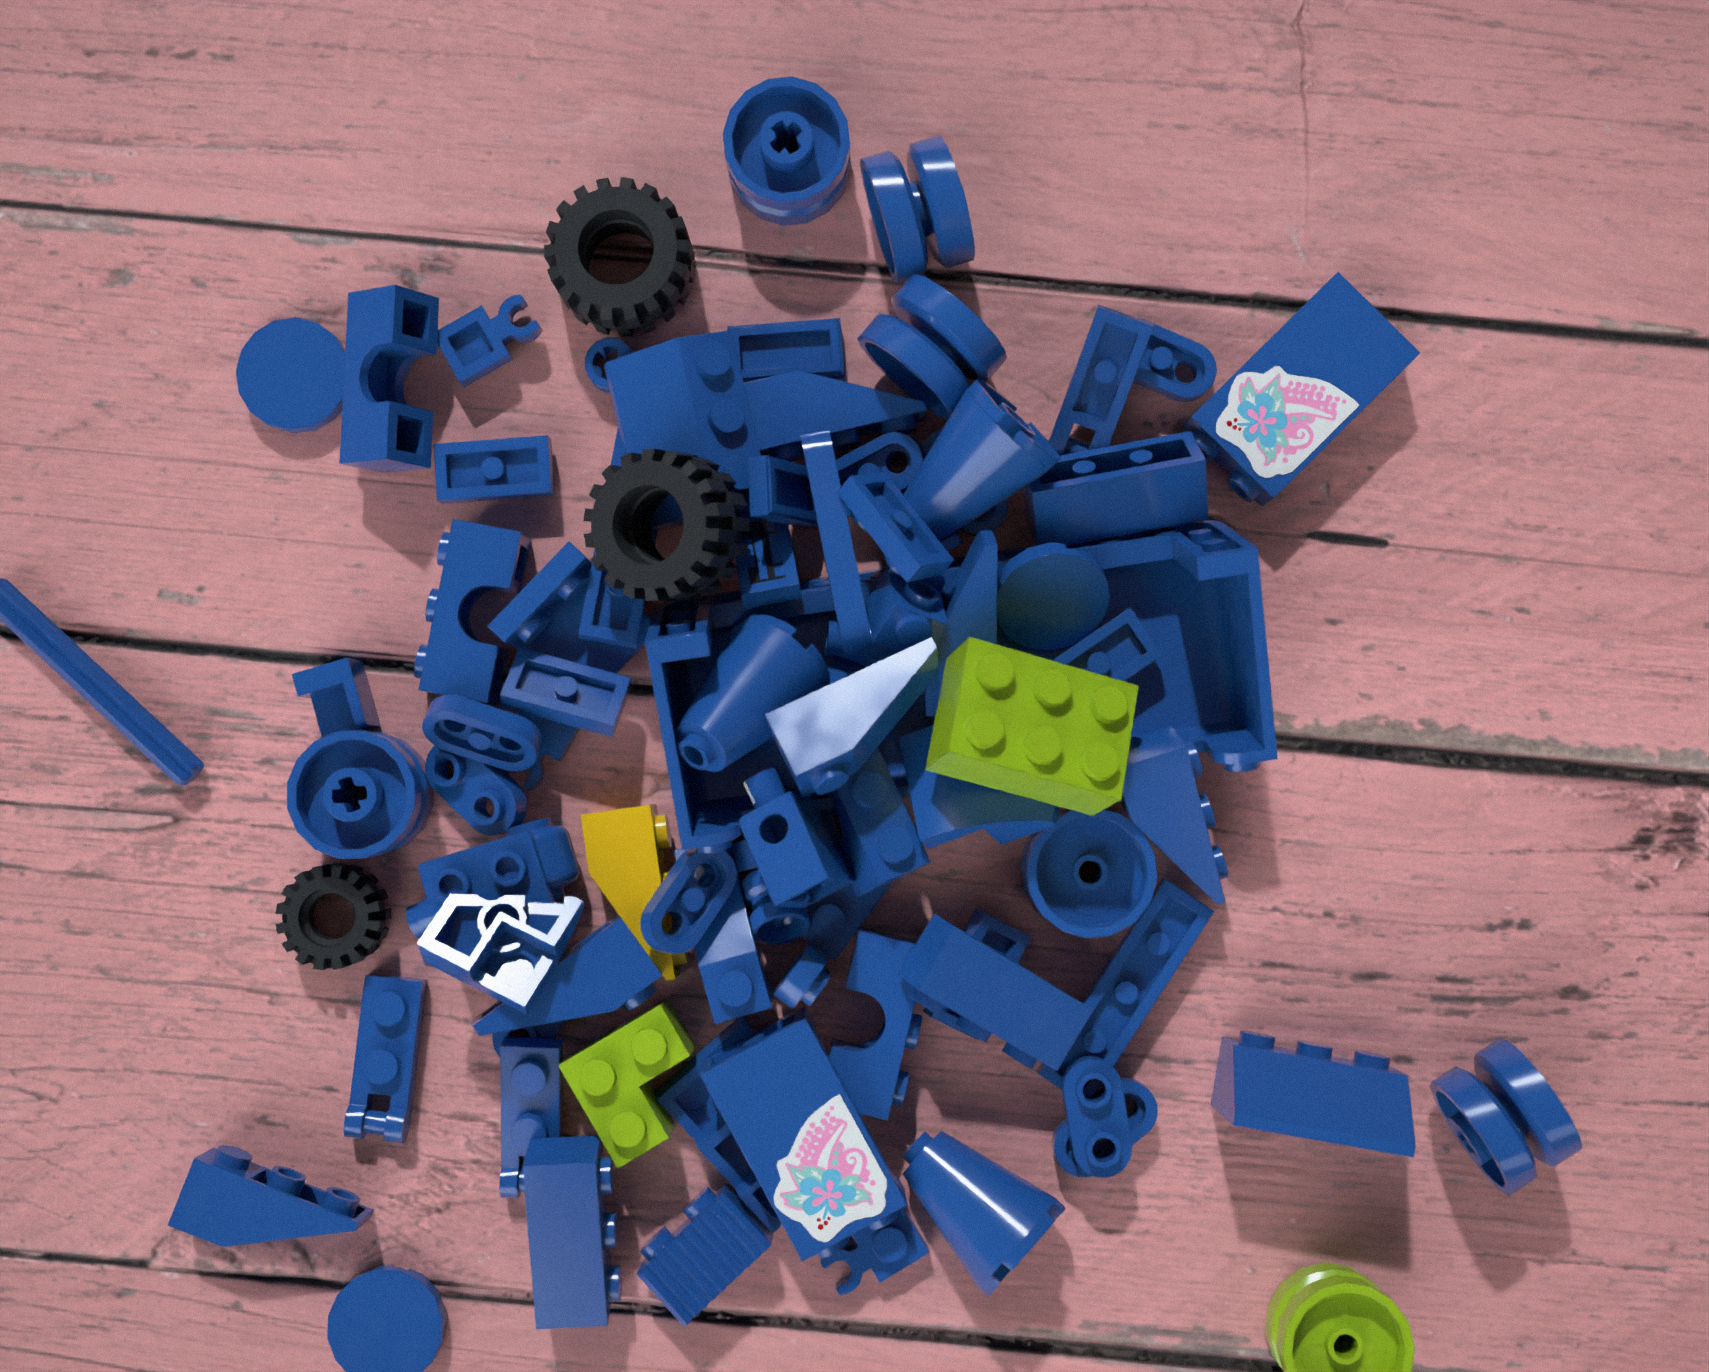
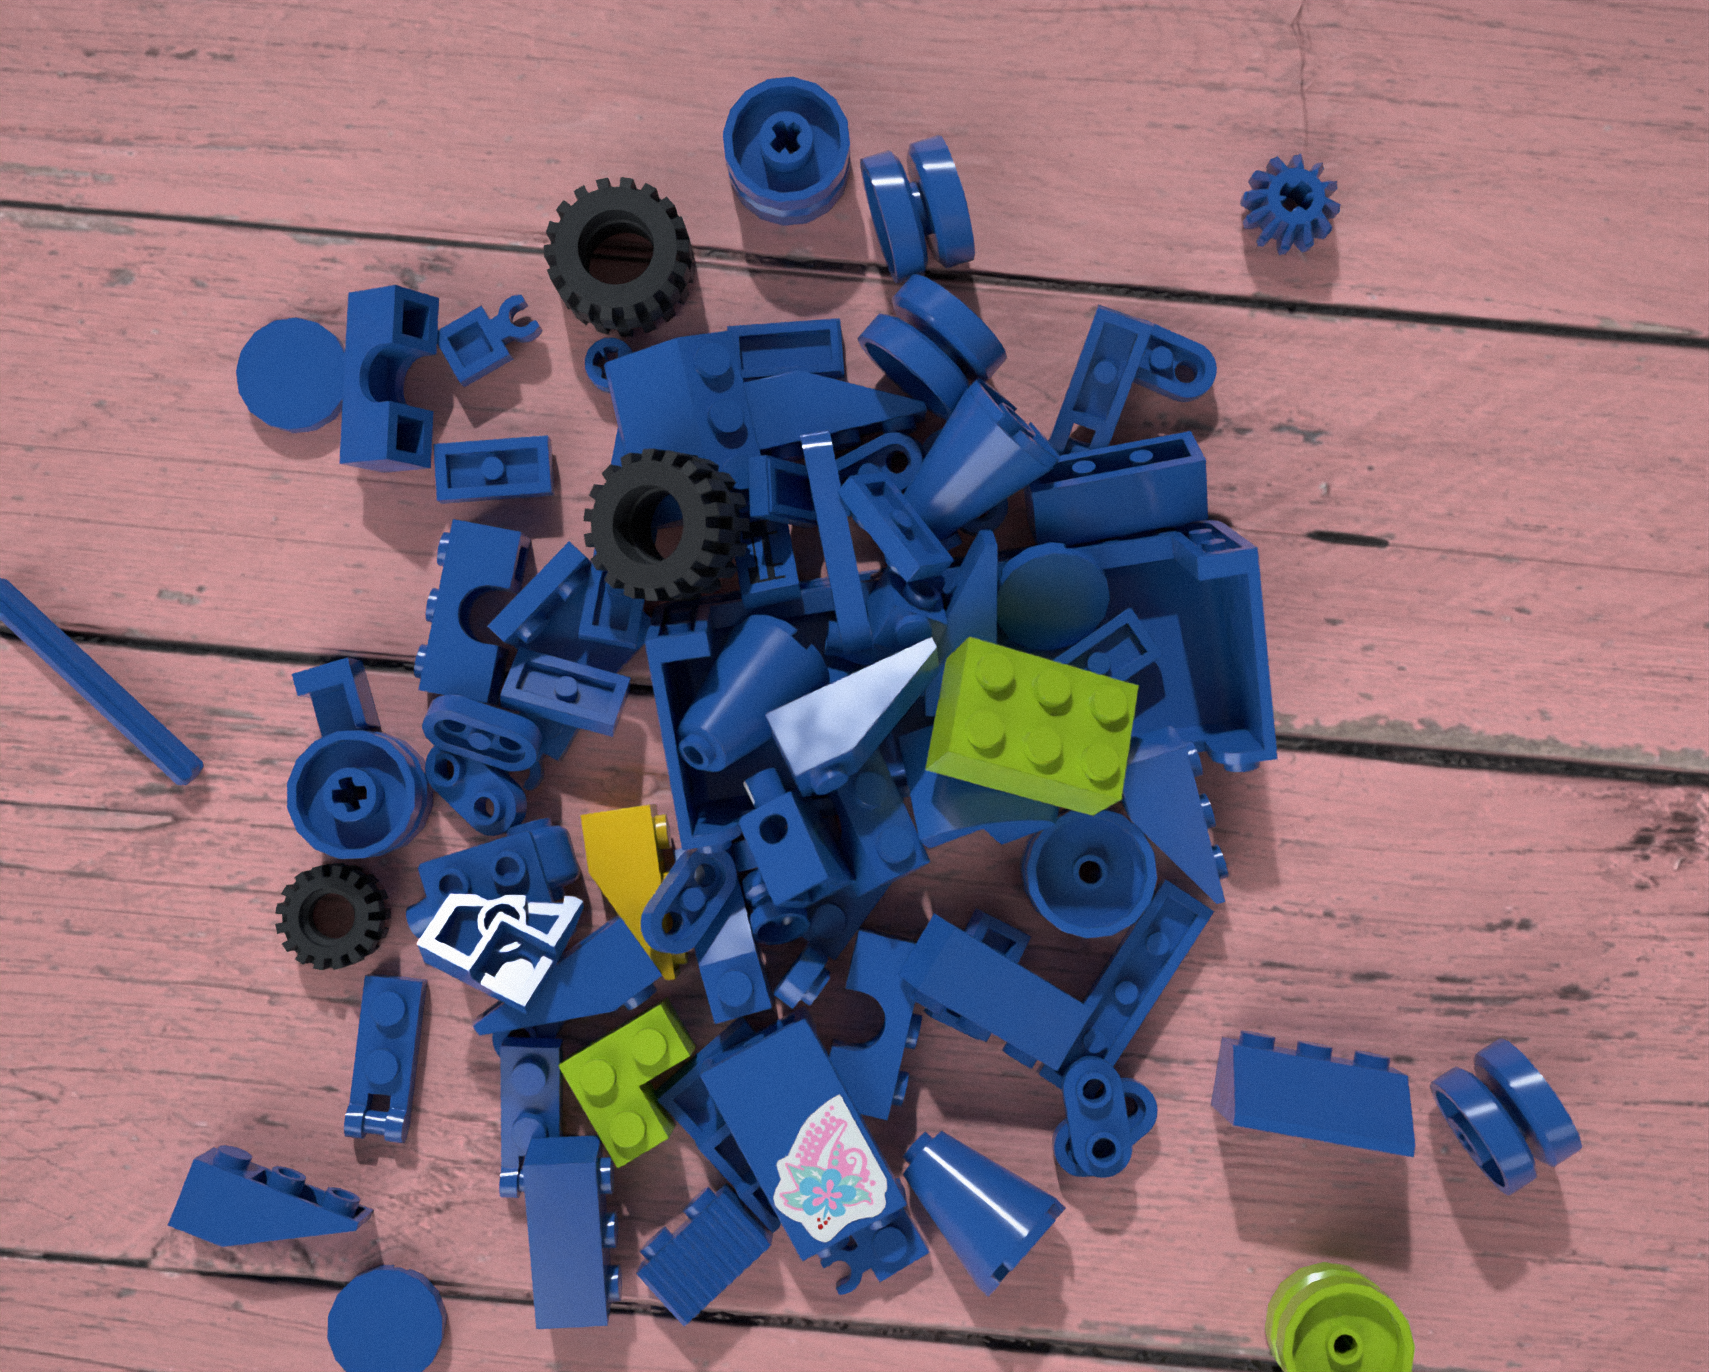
blue panel [1182,272,1420,506] -> none
none -> blue gear [1240,153,1341,255]

